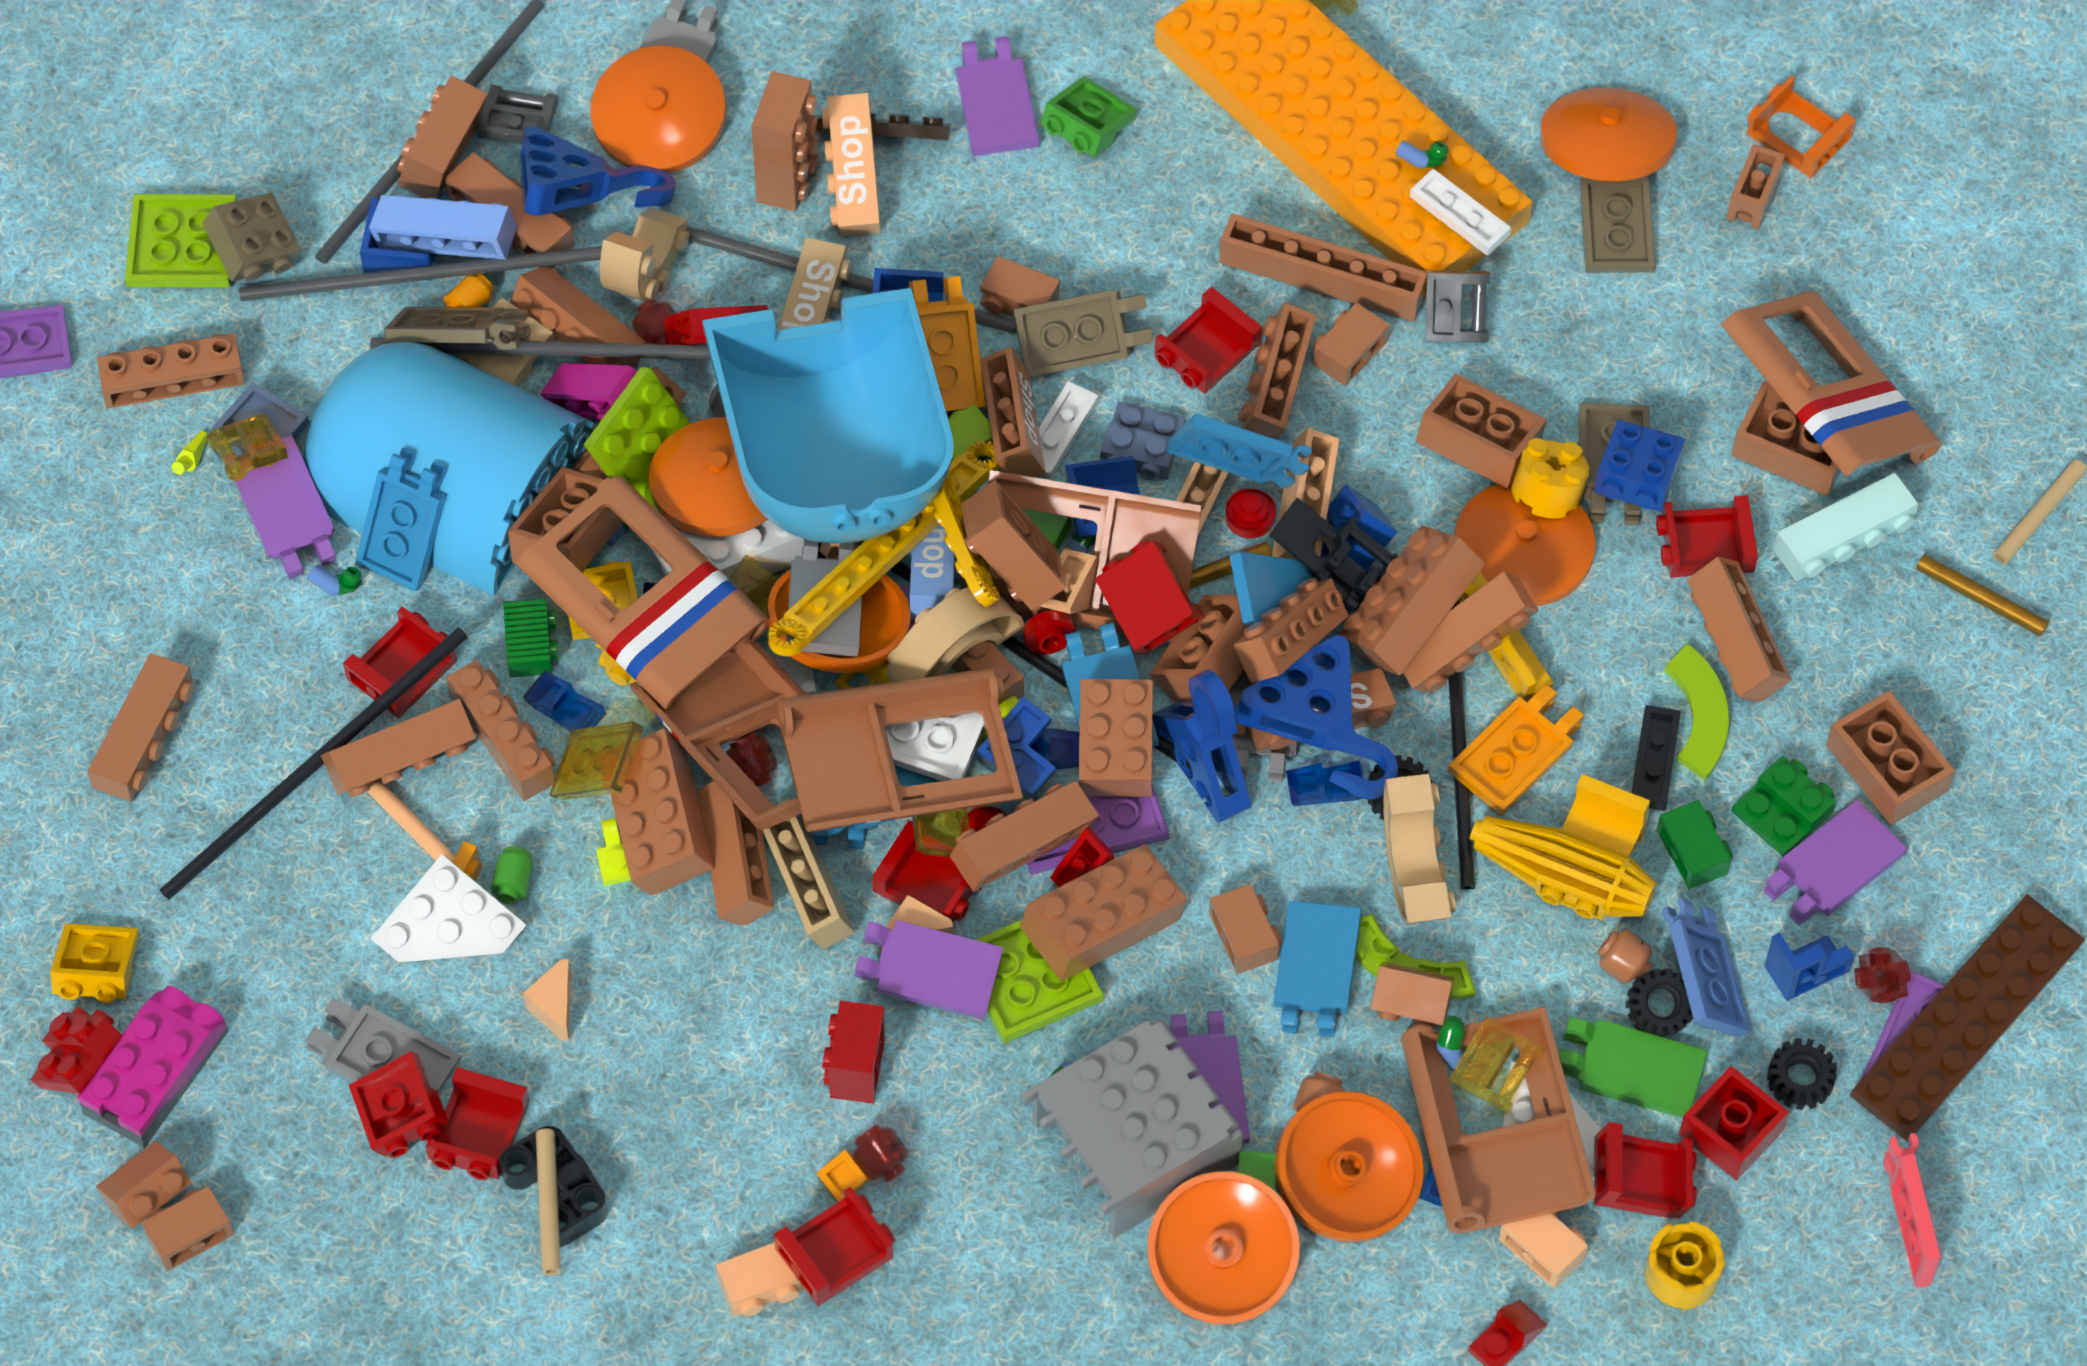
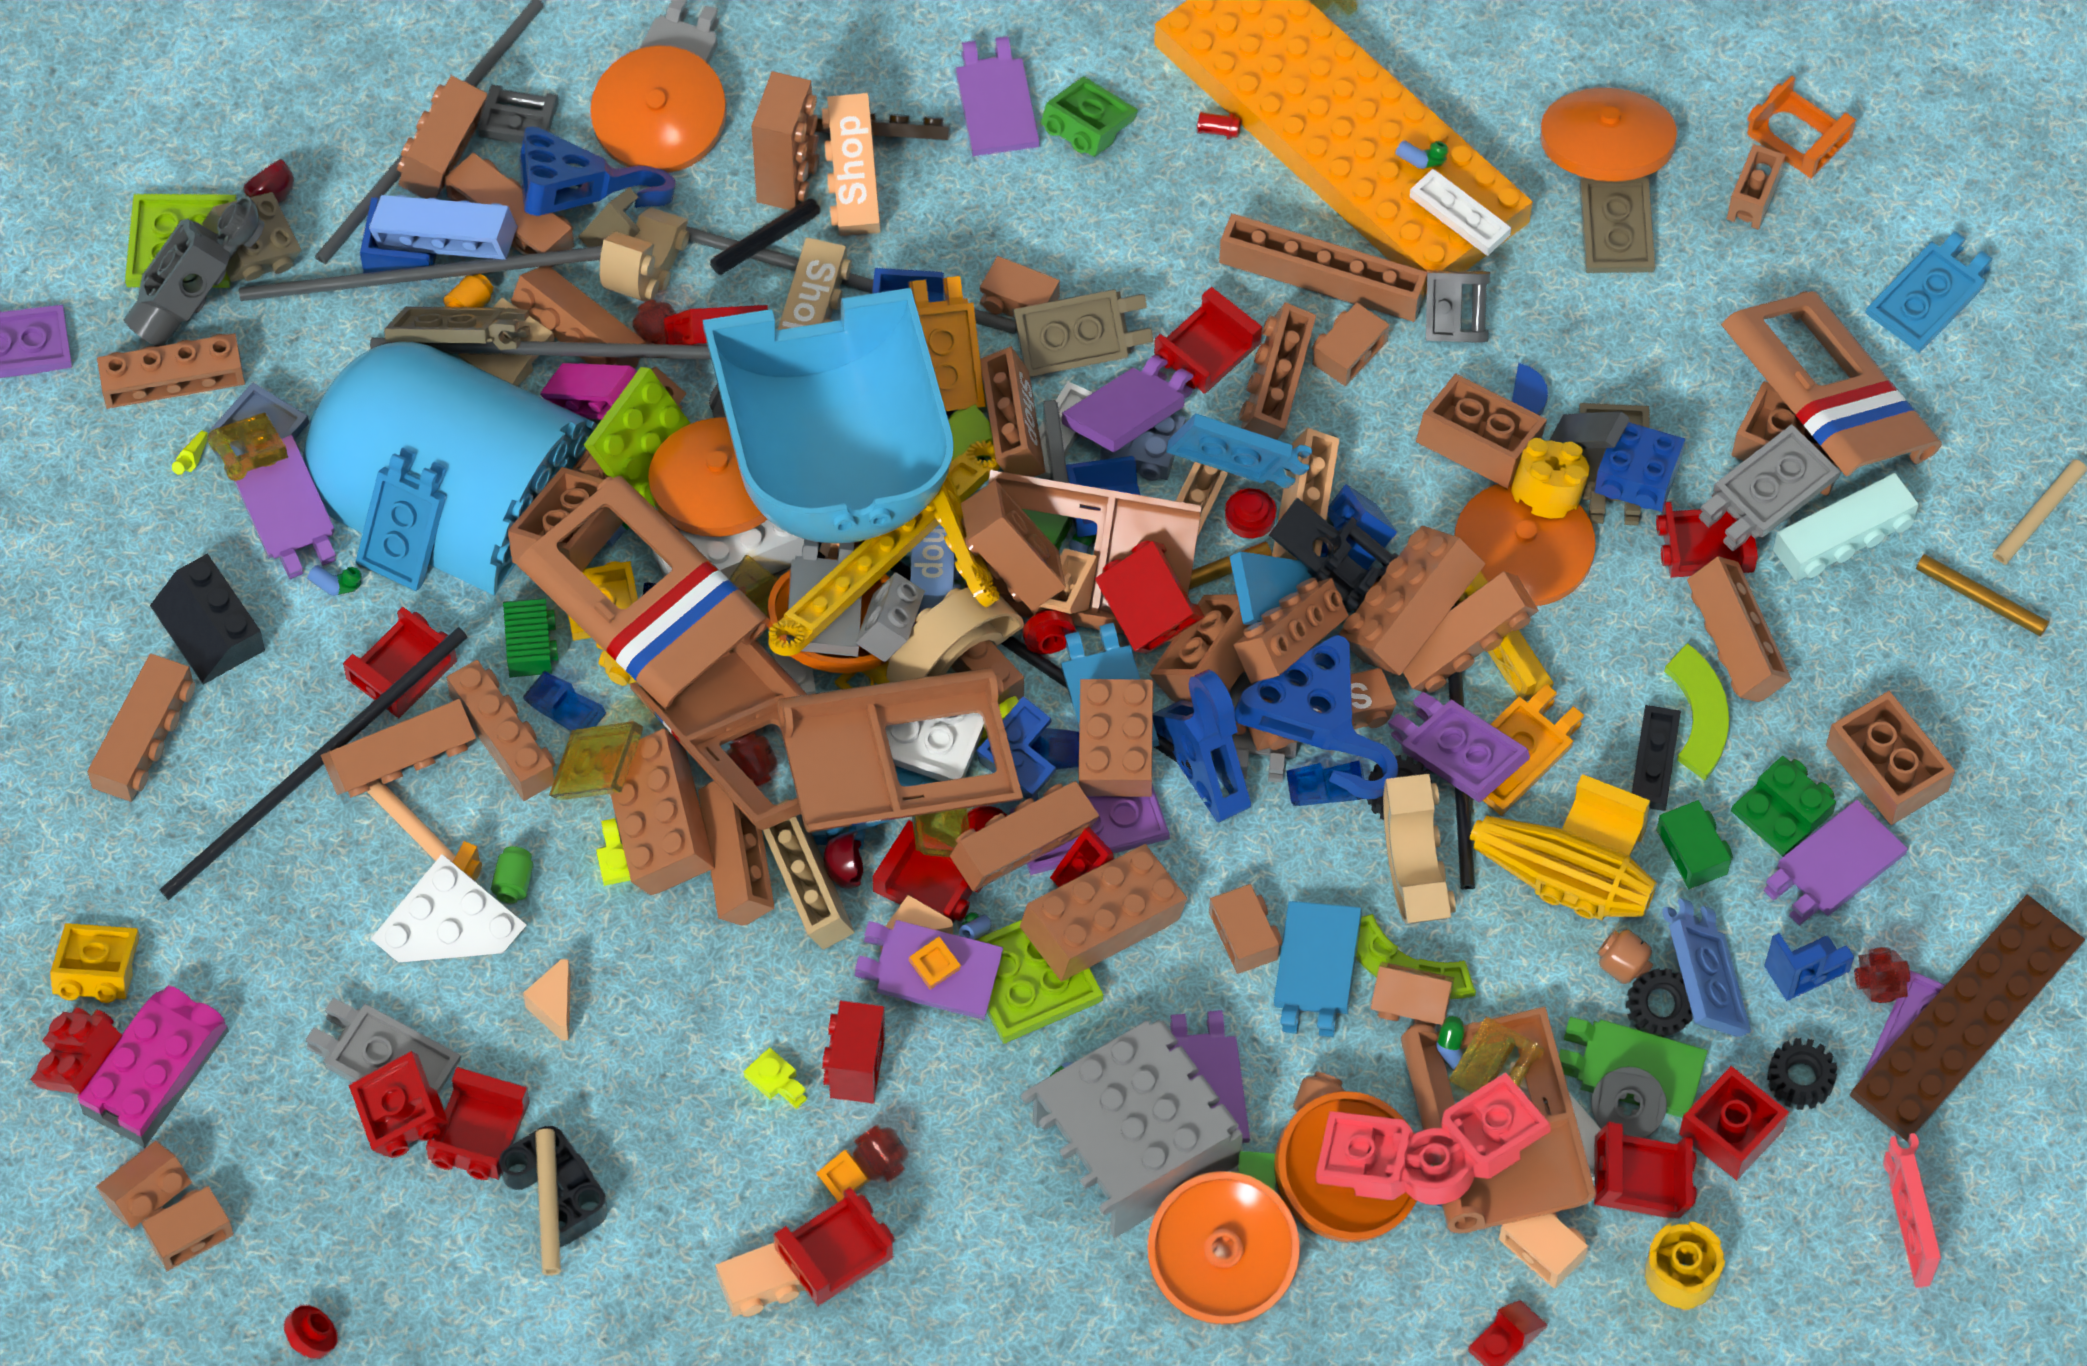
none -> dark grey brick [124,196,264,347]
none -> black slope [150,553,265,684]
none -> dark red hair [243,159,294,204]
none -> red plate [284,1305,338,1359]
none -> dark tan panel [578,187,640,261]
none -> black axle [710,198,821,275]
none -> neon yellow plate [743,1047,807,1109]
none -> dark red hair [823,830,863,889]
none -> light grey brick [856,572,925,662]
none -> light orange plate [909,936,961,990]
none -> medium blue arm [959,912,991,940]
none -> dark grey tile [1043,400,1068,483]
none -> medium lavender tile [1062,355,1193,452]
none -> red pin [1197,111,1241,140]
none -> coral plate [1316,1072,1551,1205]
none -> medium lavender tile [1388,692,1530,803]
none -> blue tile [1512,363,1548,416]
none -> dark grey tile [1550,411,1630,449]
none -> dark grey plate [1591,1067,1667,1138]
none -> light grey tile [1699,424,1841,551]
none -> dark azure tile [1865,231,1993,353]

